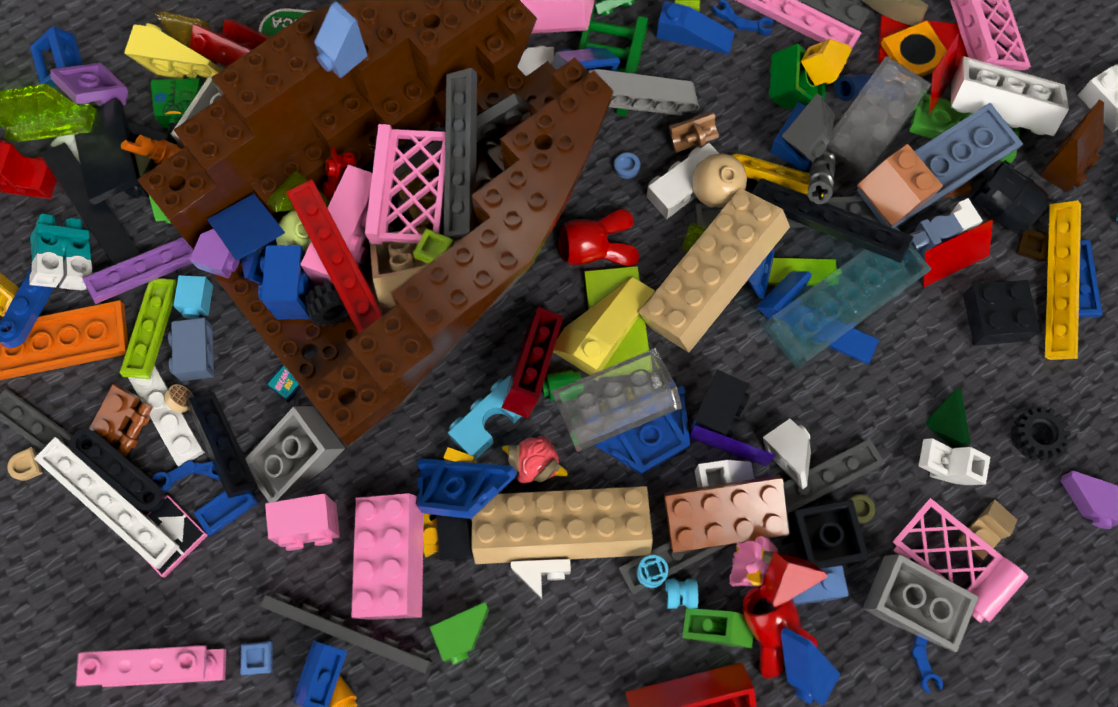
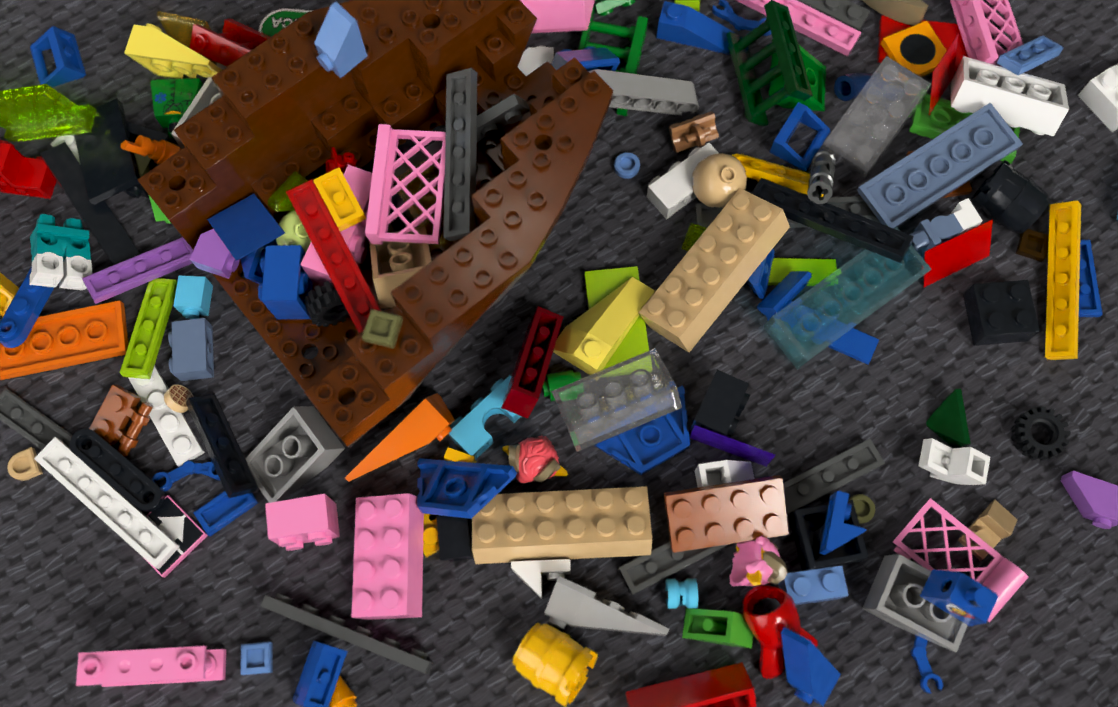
medium lavender plate [50,63,128,106] -> none
tile [266,365,302,403] -> none
lime tile [413,229,454,264] -> none
bright green slope [430,602,489,665] -> none
red piece [558,209,639,266] -> none
medium azure wheel [637,555,668,588] -> none
slope [760,552,827,608] -> none
white slope [763,419,811,489] -> none
dark grey slope [782,93,835,162] -> none
yellow slope [801,38,852,86] -> none
nougat slope [857,144,943,227] -> none
reddish brown slope [1040,99,1104,192] -> none
none -> yellow plate [313,167,367,232]
none -> orange wedge [345,393,455,482]
none -> olive tile [362,309,403,349]
none -> yellow piece [513,623,598,707]
none -> light grey wedge [544,576,669,636]
none -> dark green fence [726,0,813,126]
none -> blue slope [819,491,867,555]
none -> blue torso [920,570,998,626]
none -> medium blue tile [997,36,1063,75]

